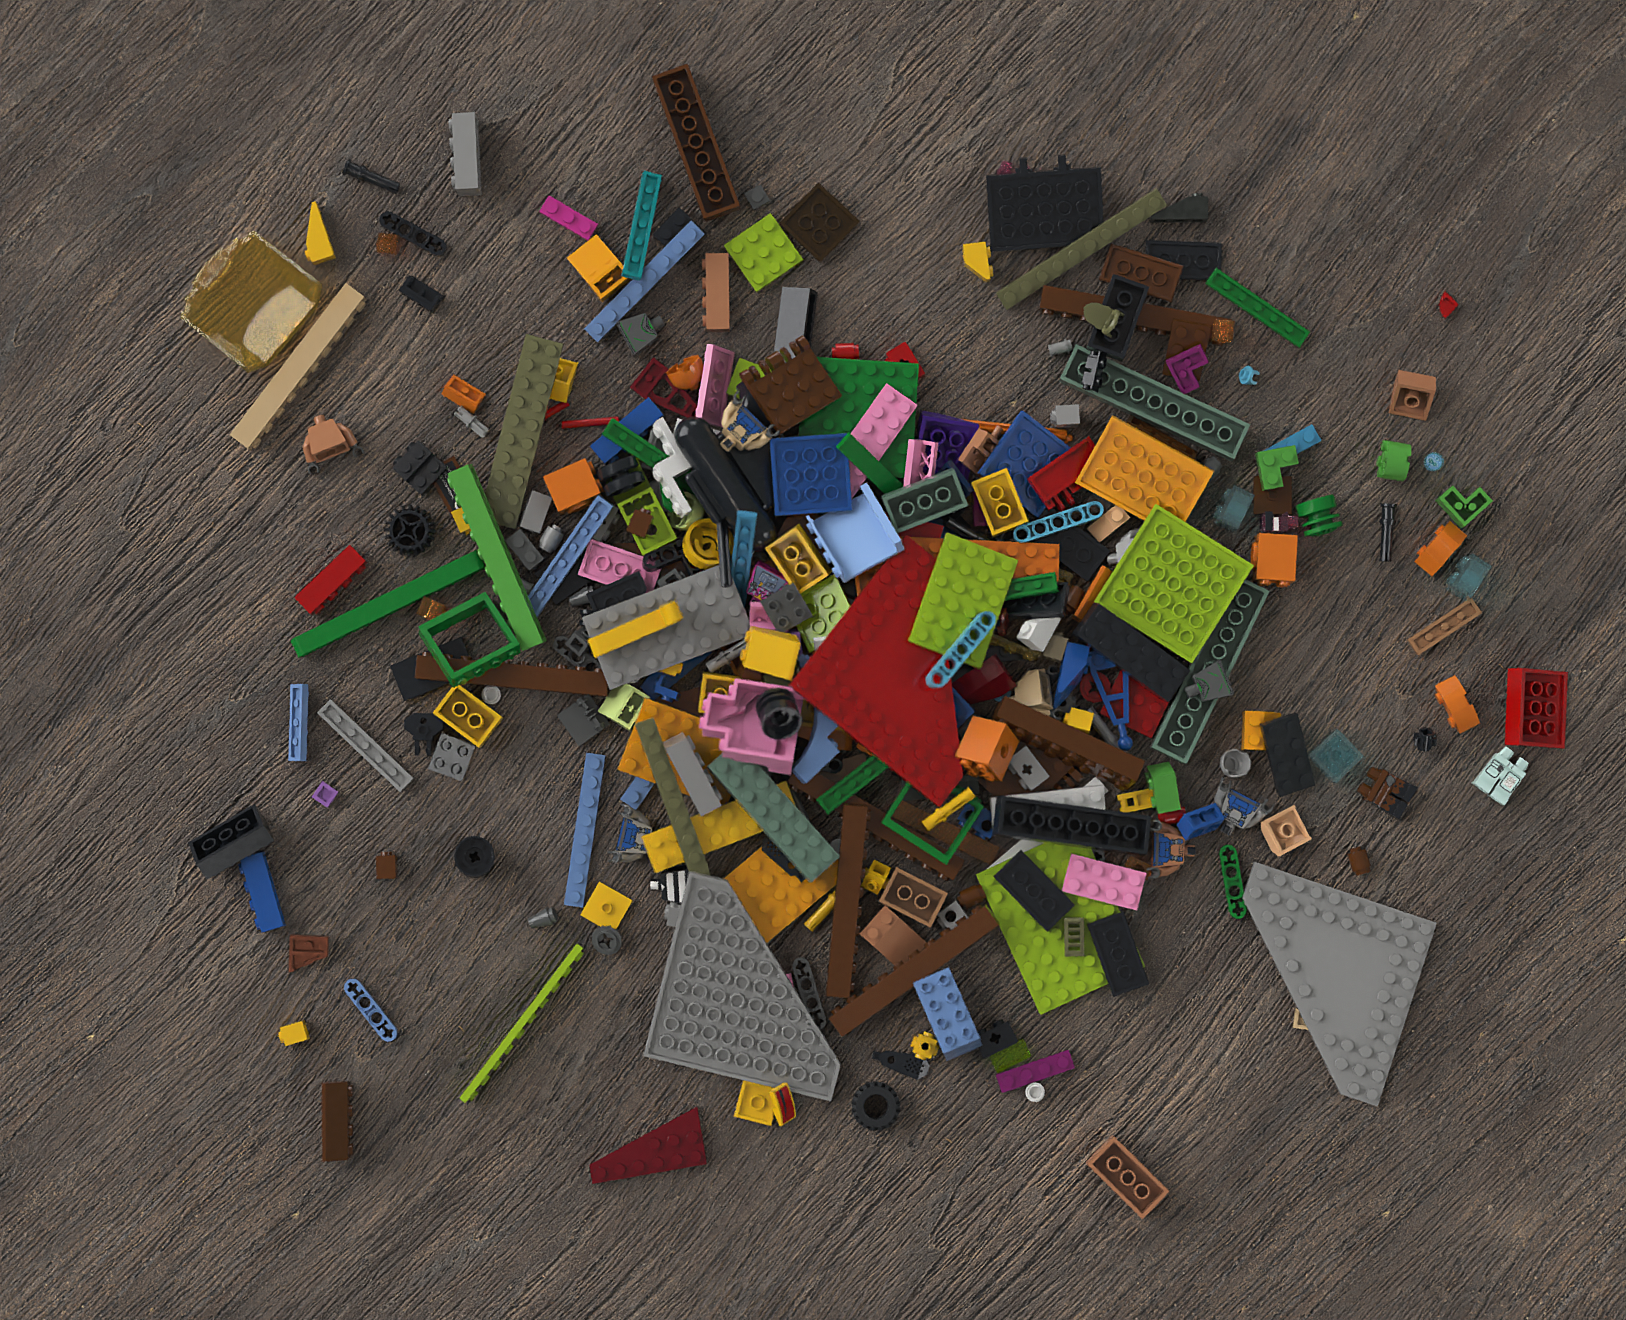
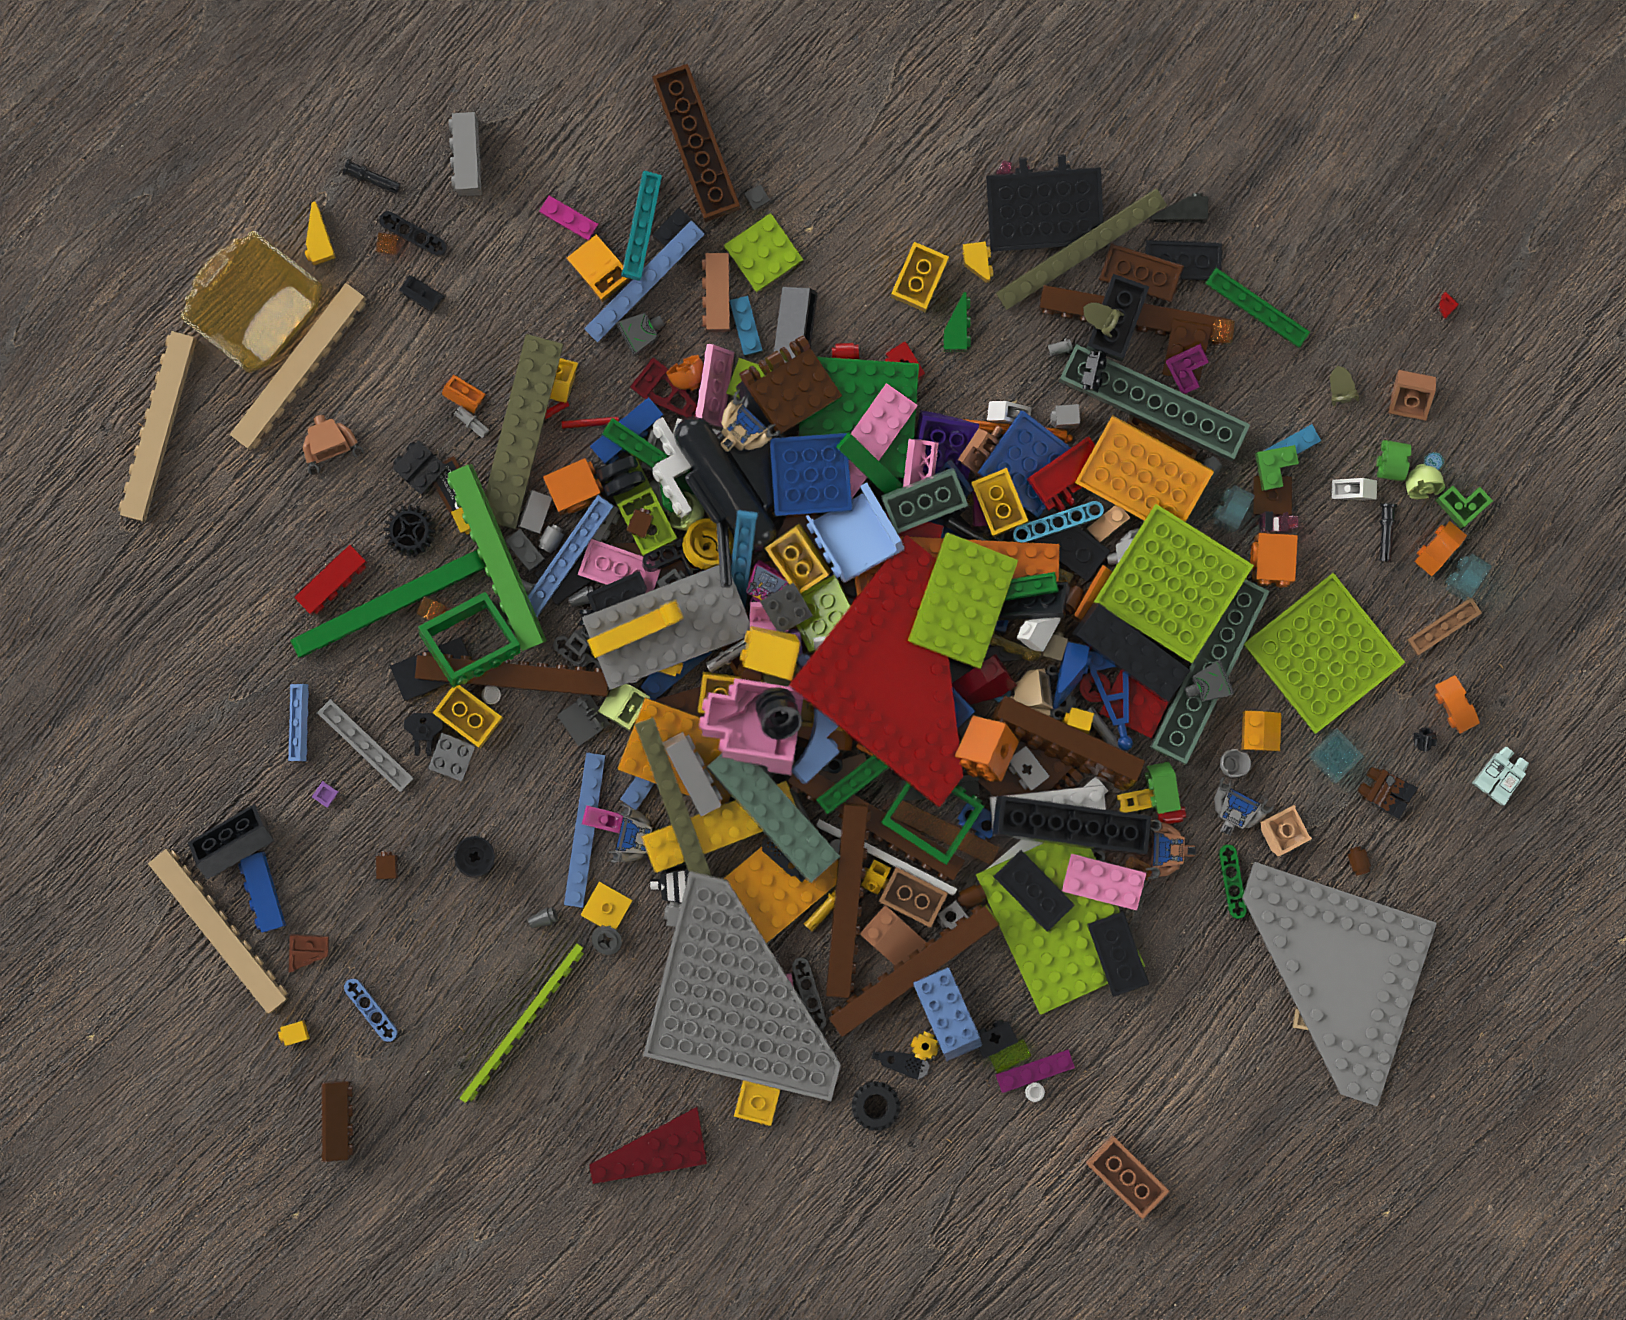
blue bracket [653,674,681,703] -> none
slope [769,1083,796,1126] -> none
dark brown plate [779,182,860,263] -> none
yellow pin [921,787,976,831] -> none
medium azure beam [926,611,996,689] -> none
clear red tile [997,608,1009,636] -> none
olive slope [1064,917,1084,956] -> none
blue brick [1176,803,1225,841] -> none
medium azure plate [1239,366,1260,385] -> none
black plate [1260,712,1315,797] -> none
green wheel [1295,494,1343,537] -> none
red slope [1505,668,1568,749] -> none
none -> tan brick [118,331,197,522]
none -> tan brick [148,849,289,1014]
none -> dark pink slope [582,805,623,833]
none -> dark azure plate [729,296,762,356]
none -> white tile [816,819,957,895]
none -> yellow brick [891,242,949,312]
none -> green slope [943,292,971,352]
none -> white slope [987,401,1032,424]
none -> lime plate [1244,573,1405,734]
none -> olive piece [1330,366,1359,407]
none -> white slope [1332,478,1377,500]
none -> yellowish green cylinder [1405,464,1445,499]

